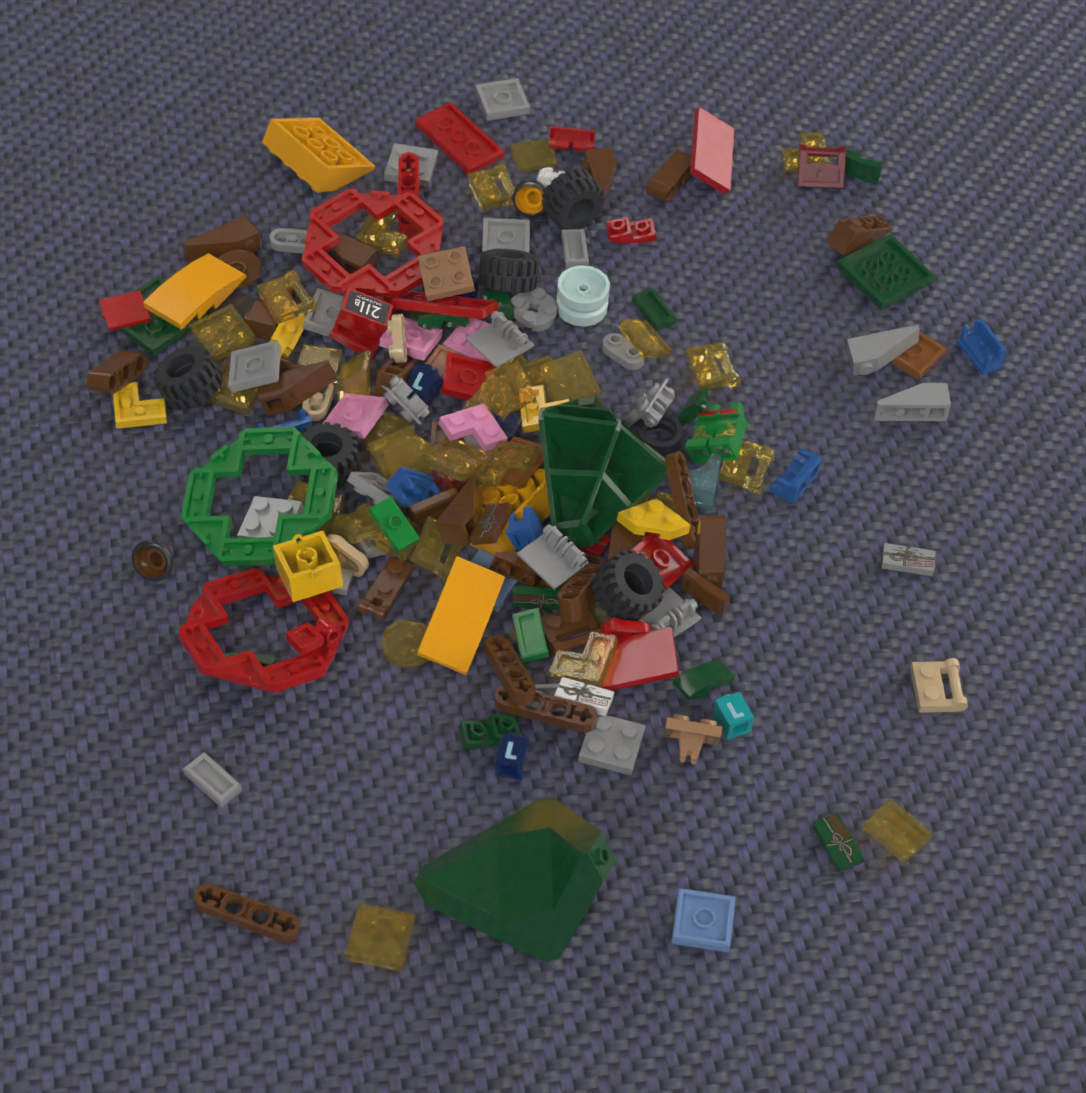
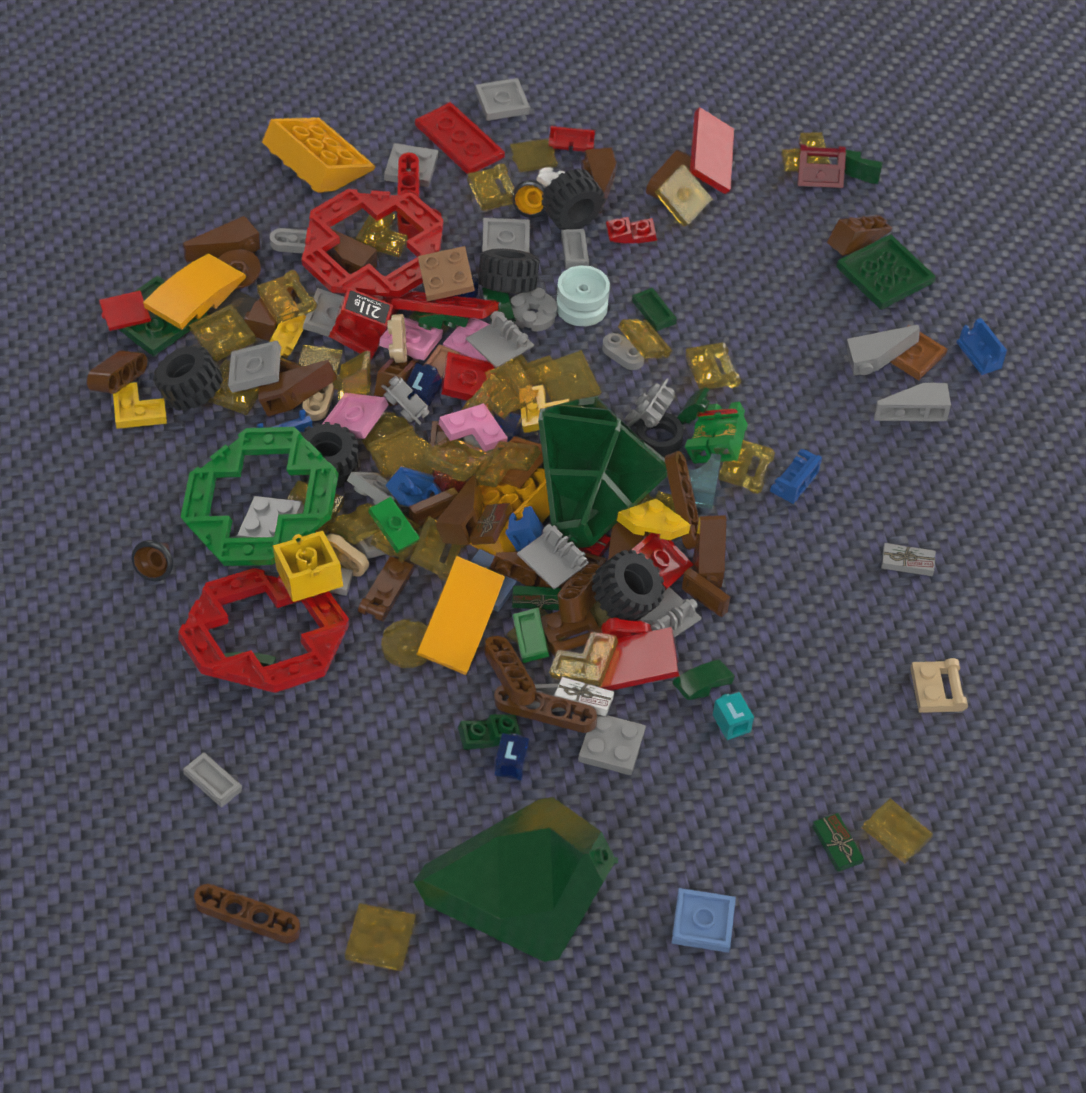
red plate [286,617,340,656] -> none
medium nougat plate [664,714,722,765] -> none
none -> clear yellow plate [655,164,712,227]

